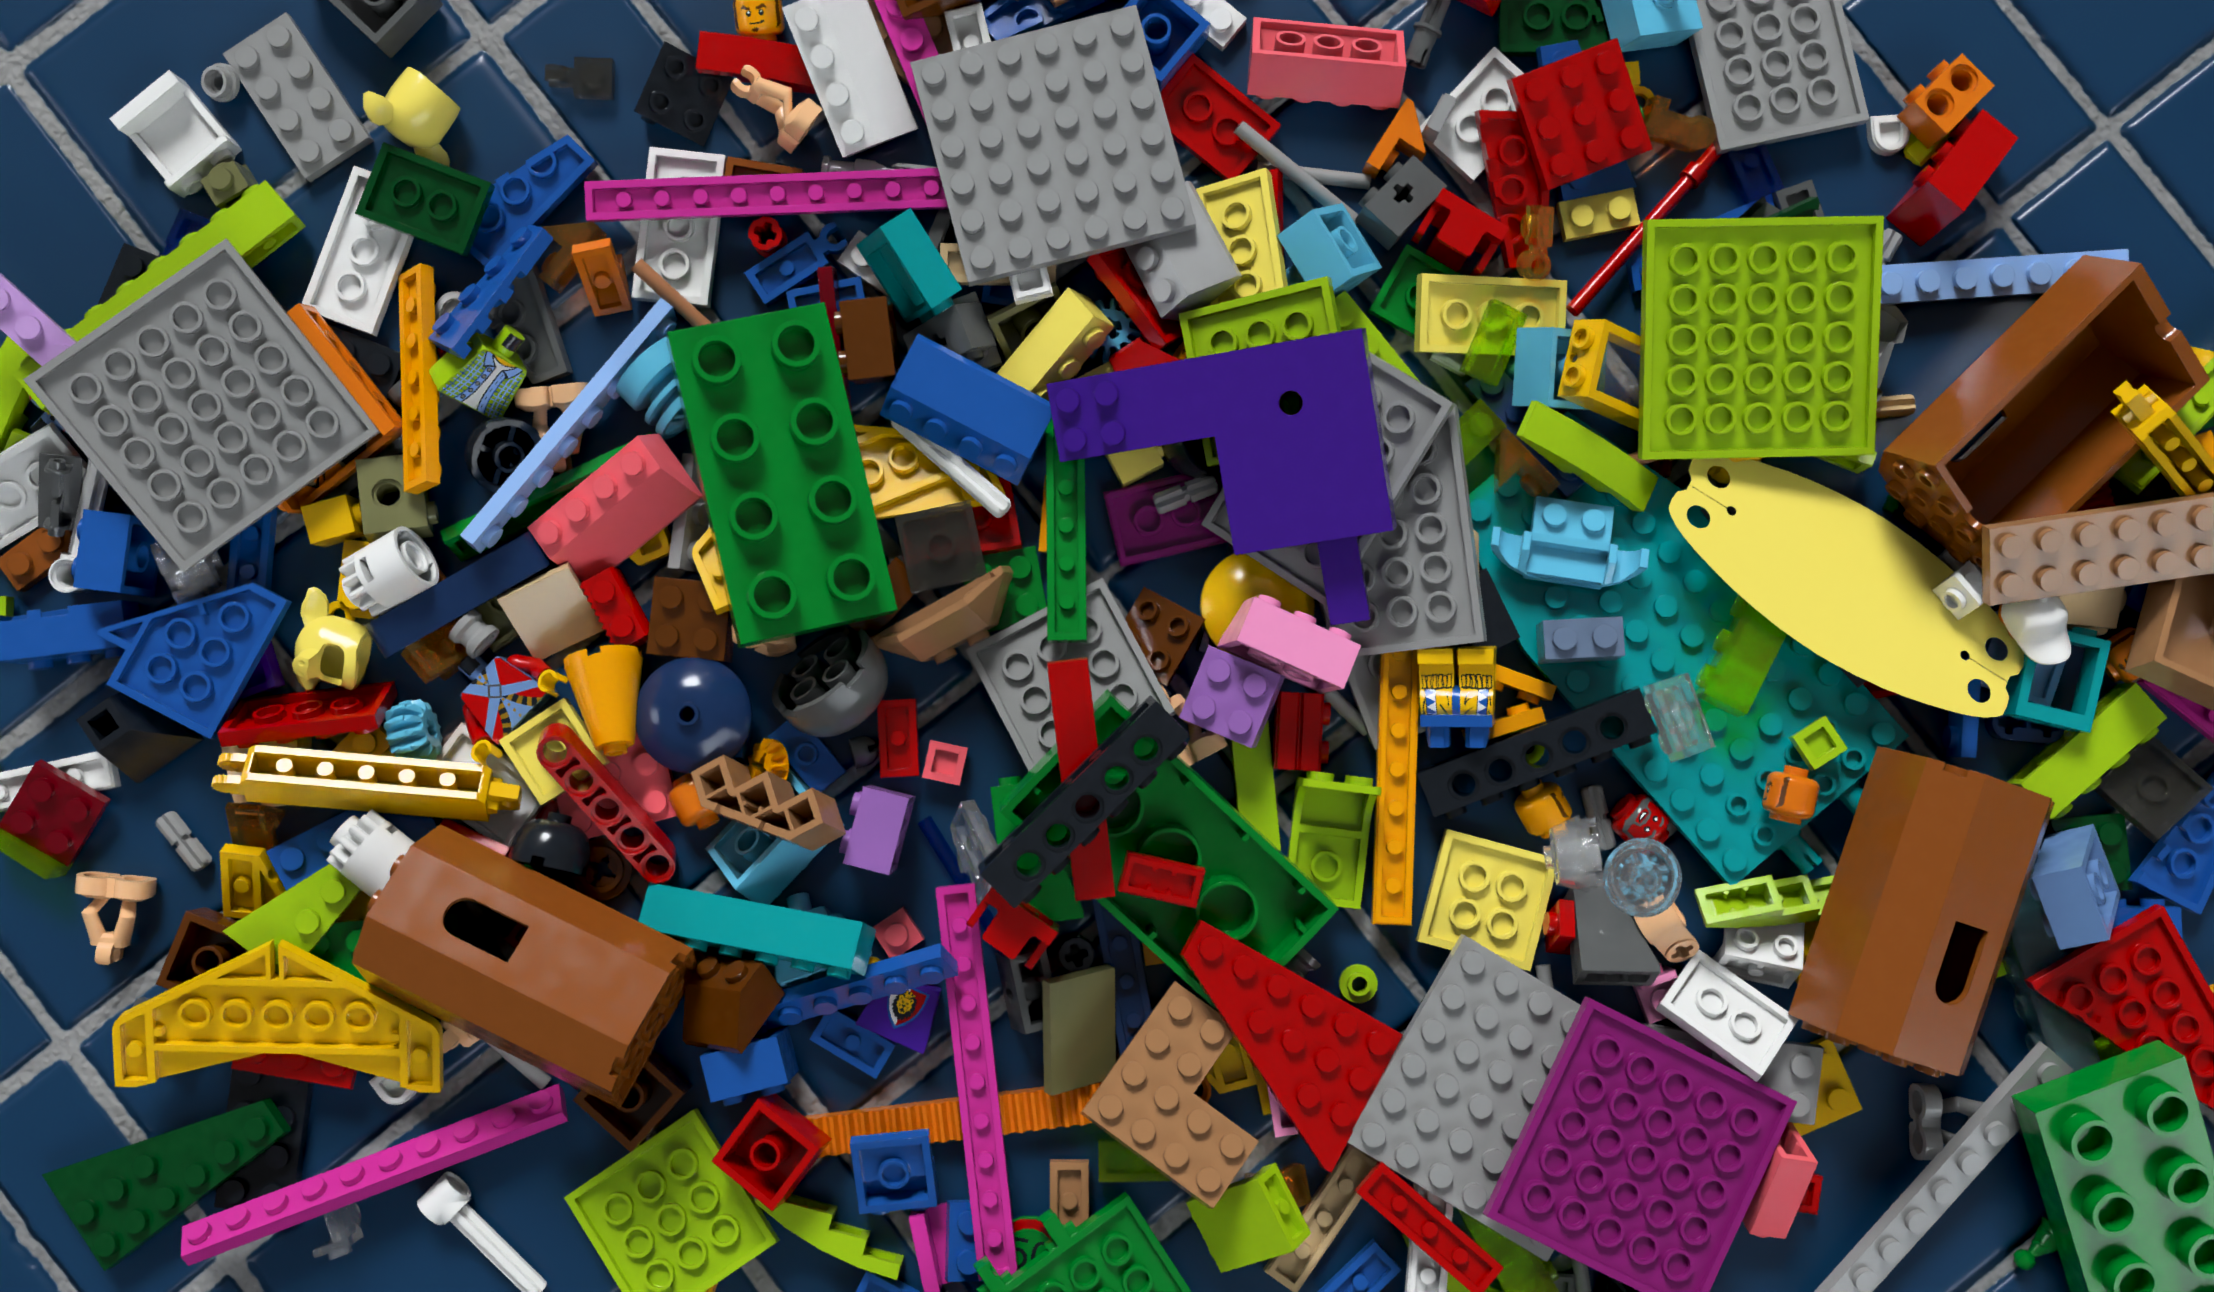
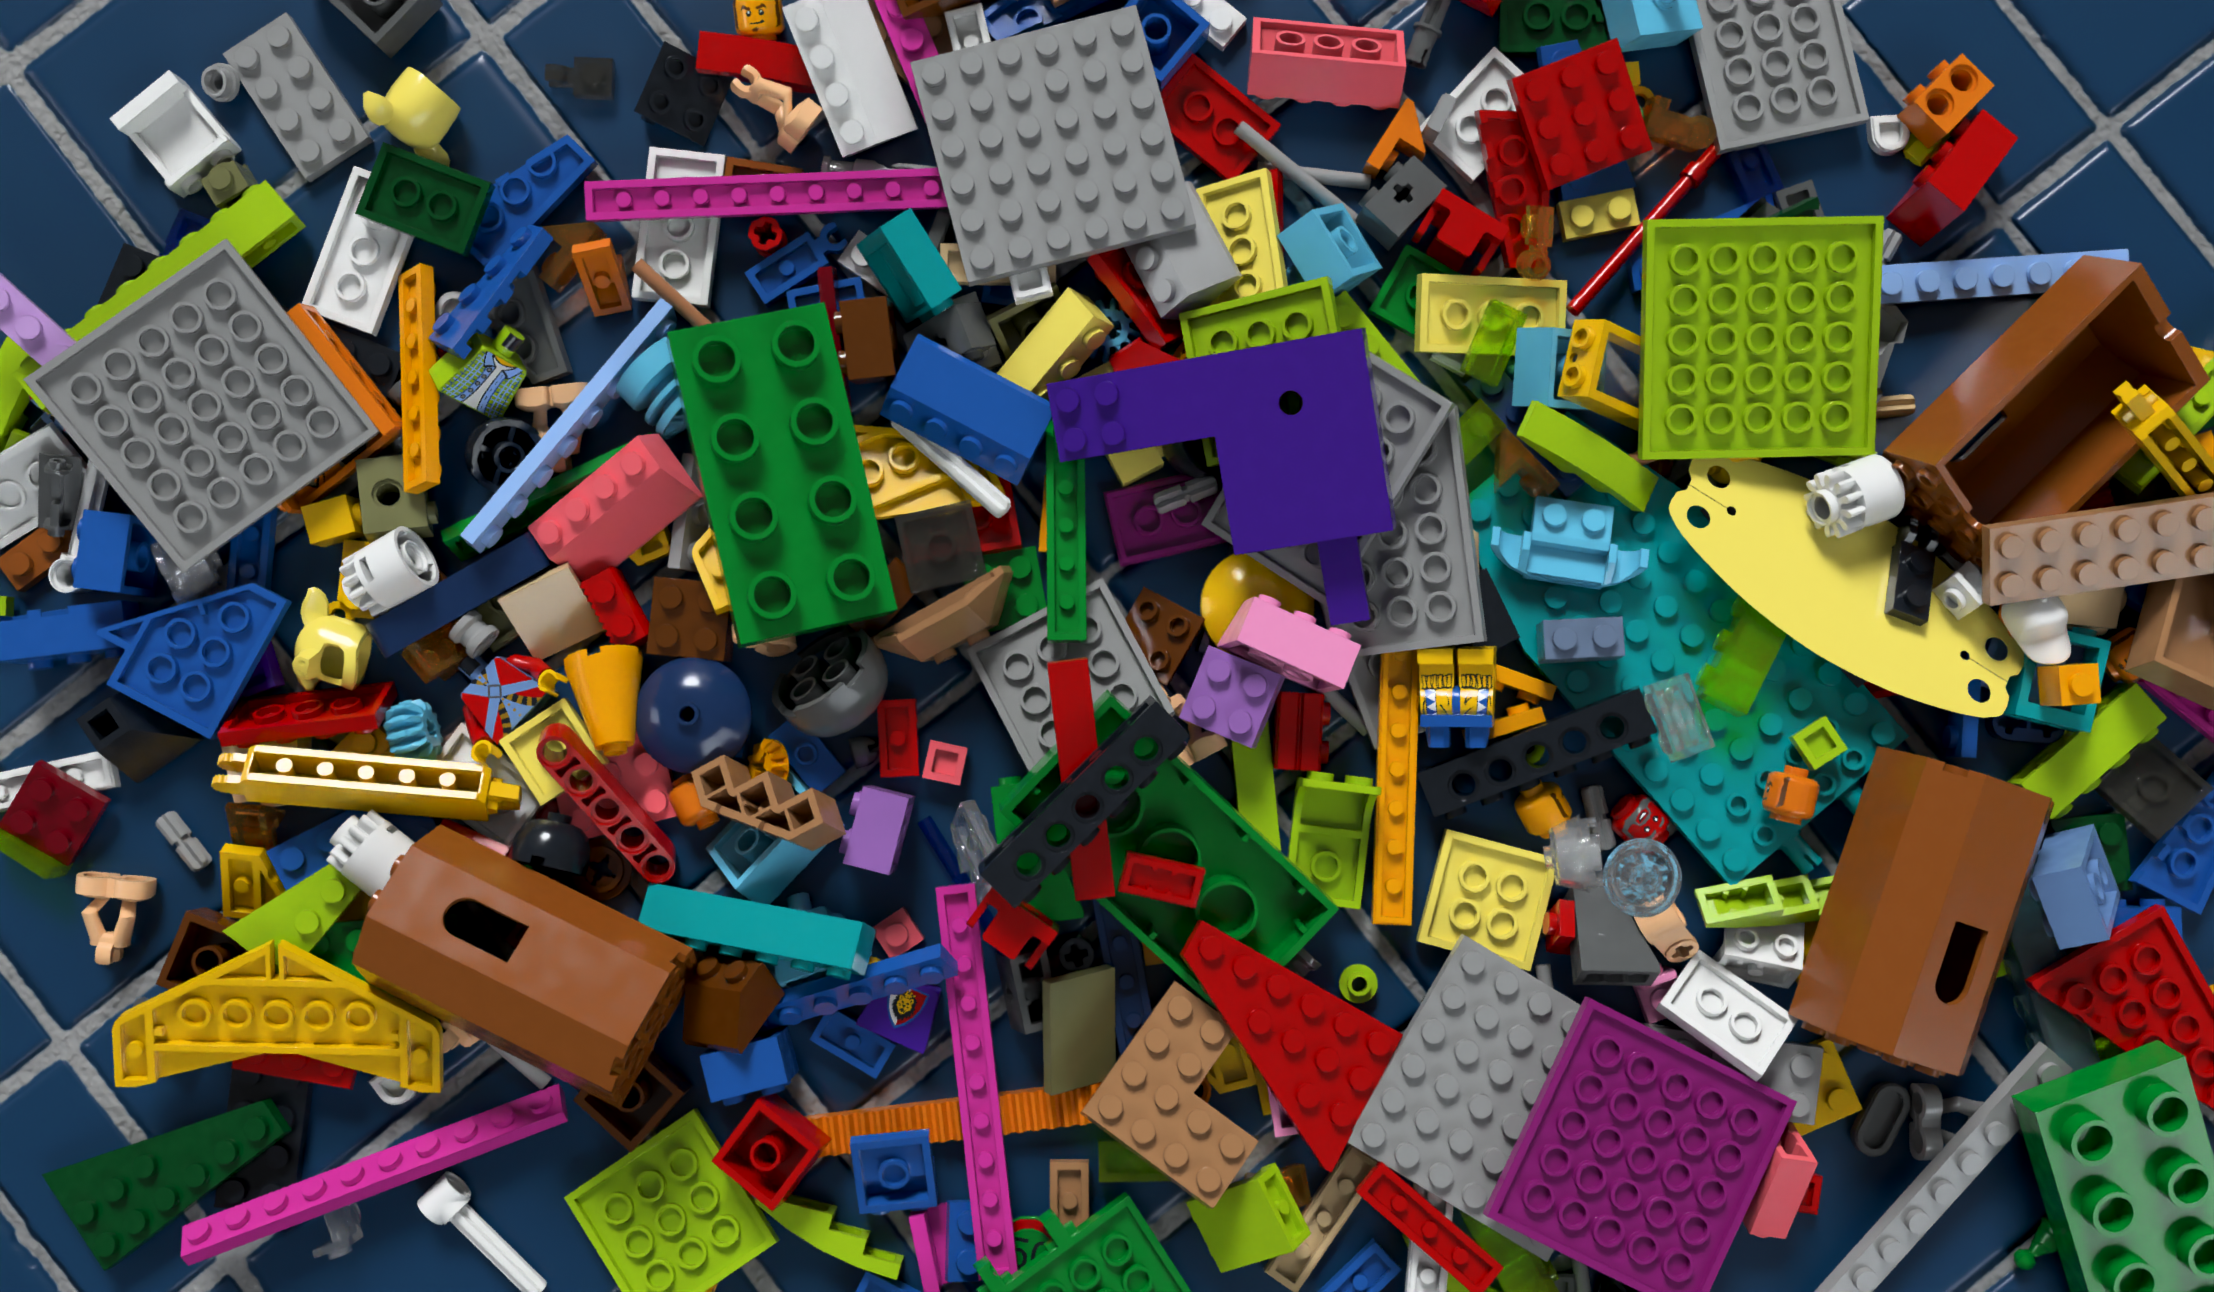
none -> white gear [1804,454,1905,538]
none -> dark grey tile [1850,1081,1911,1157]
none -> black hinge [1884,515,1940,626]
none -> light orange brick [2037,663,2101,706]

